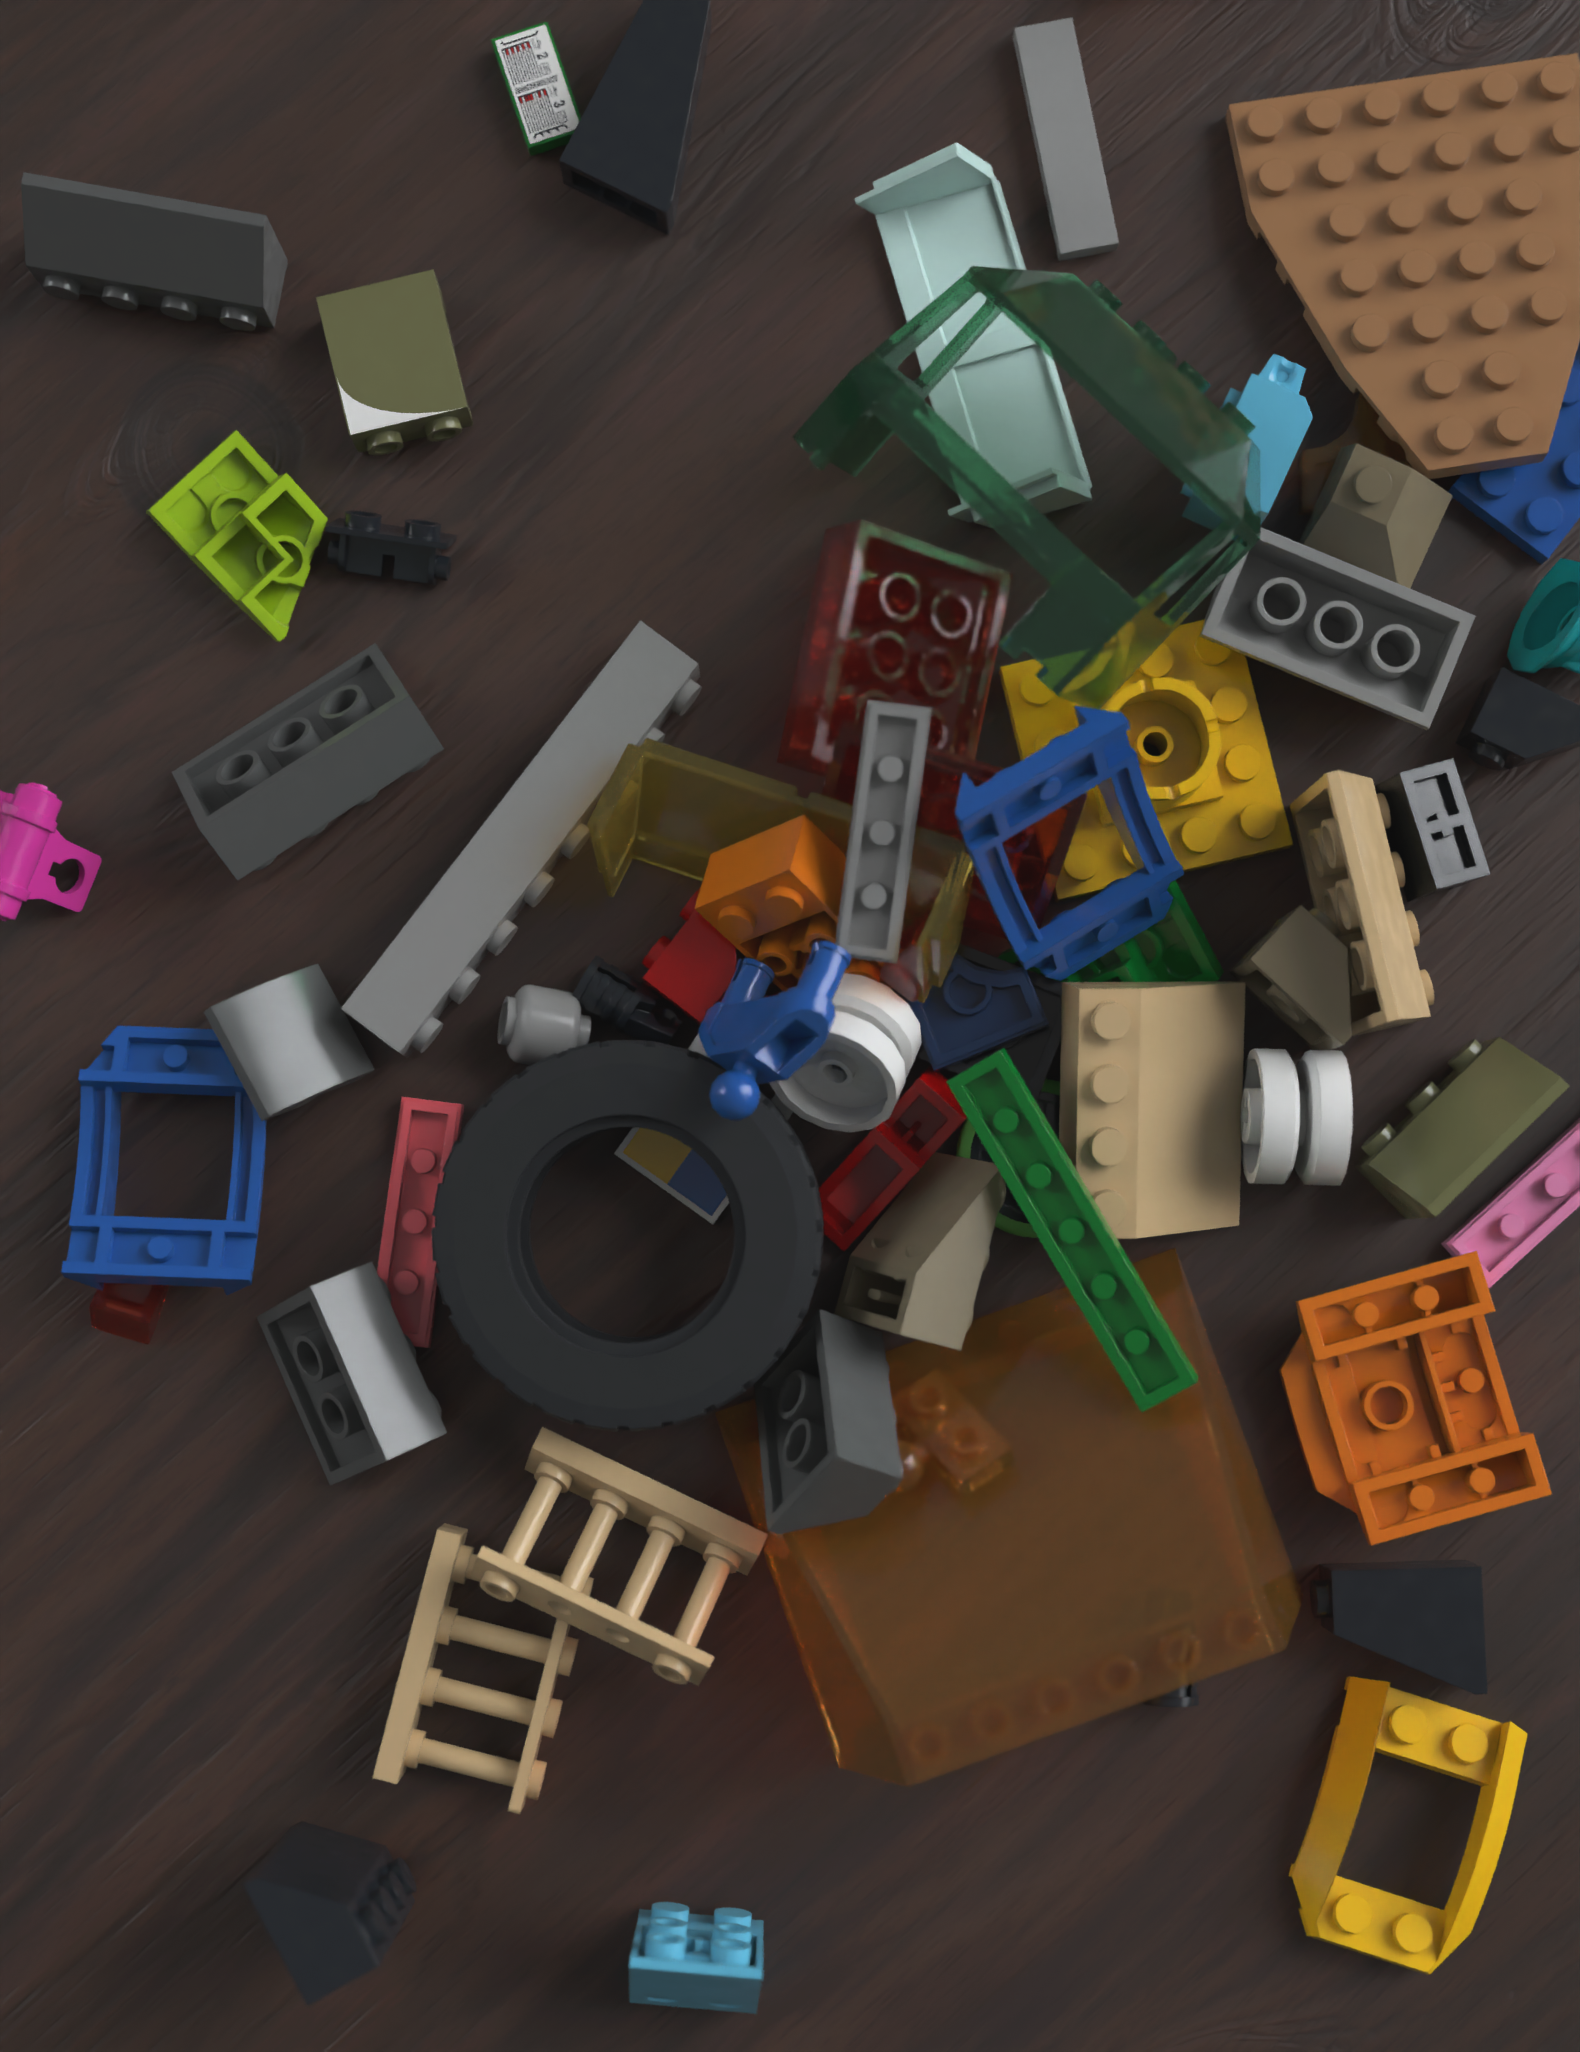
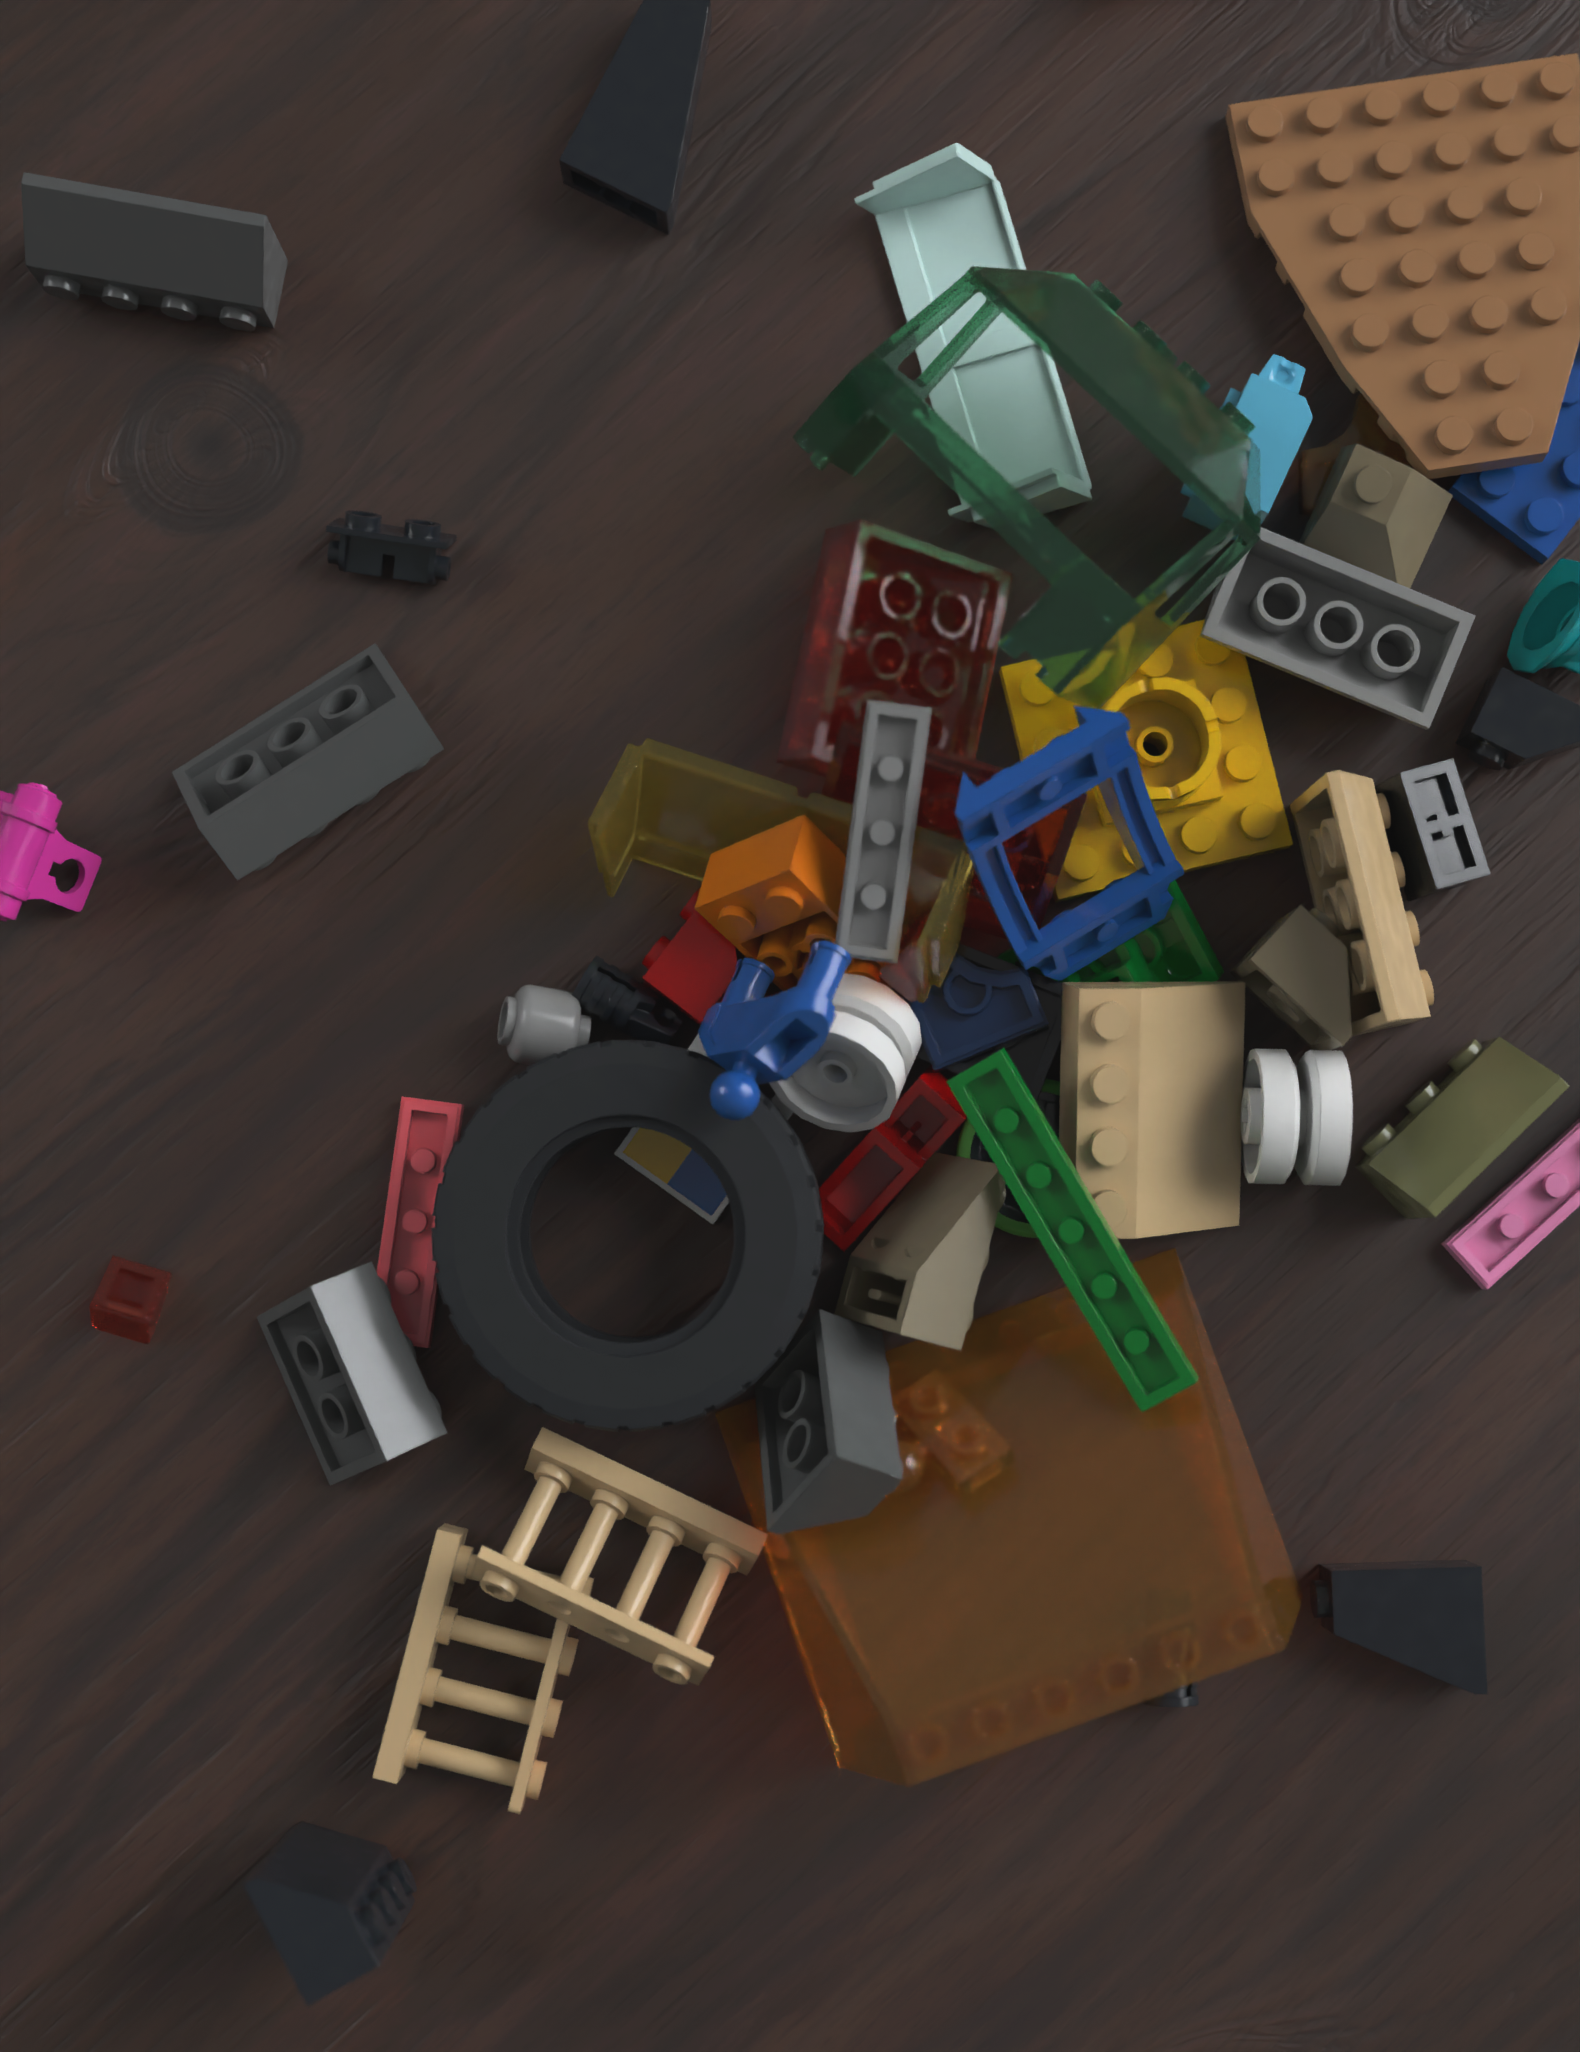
blue wedge [61,1026,267,1296] -> none
lime slope [146,430,328,642] -> none
slope [204,964,375,1121] -> none
olive panel [316,269,473,455] -> none
light grey brick [341,620,702,1058] -> none
tile [491,21,581,156] -> none
medium azure slope [629,1902,763,2014] -> none
light grey tile [1013,18,1119,261] -> none
orange slope [1279,1251,1552,1545] -> none
yellow wedge [1289,1676,1528,1975] -> none

